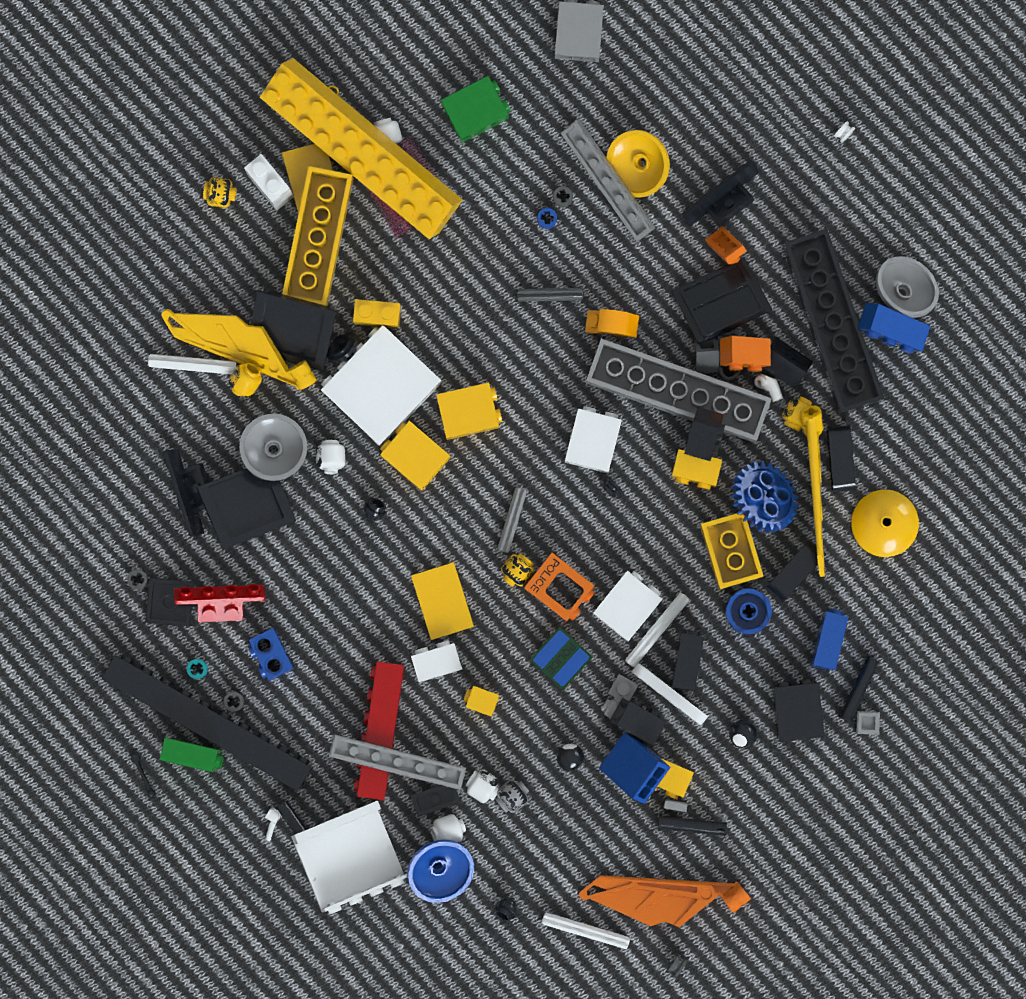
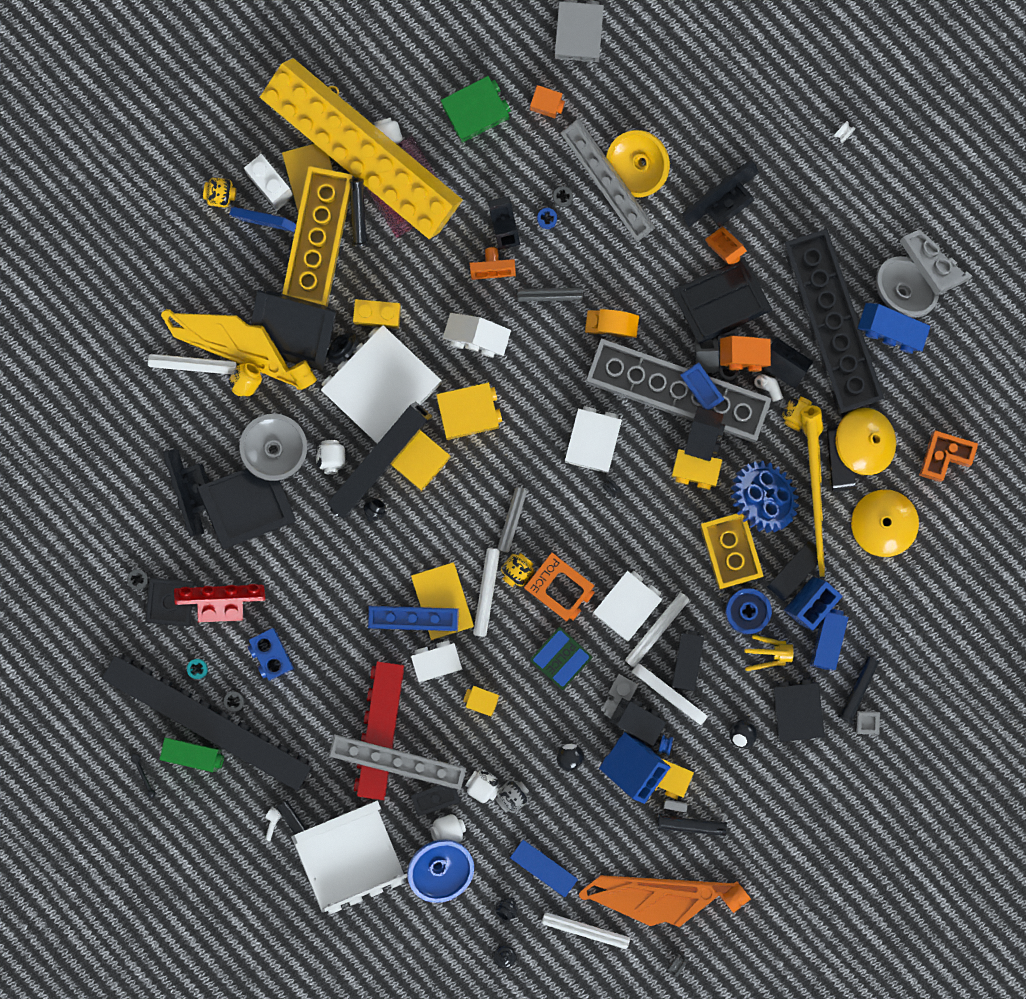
none -> blue tile [229,207,296,232]
none -> black brick [327,402,433,519]
none -> black pin [349,178,369,247]
none -> blue tile [368,606,459,631]
none -> white brick [443,313,511,358]
none -> orange tile [470,247,516,280]
none -> white axle [473,548,500,637]
none -> black brick [488,196,521,250]
none -> black plate [493,945,516,968]
none -> blue tile [510,840,578,897]
none -> orange brick [530,85,565,118]
none -> blue bush [658,735,673,757]
none -> blue tile [680,362,725,410]
none -> yellow plant [744,634,793,671]
none -> blue brick [784,576,842,630]
none -> yellow dish [836,408,896,475]
none -> light grey wing [900,229,972,296]
none -> orange brick [919,430,978,482]

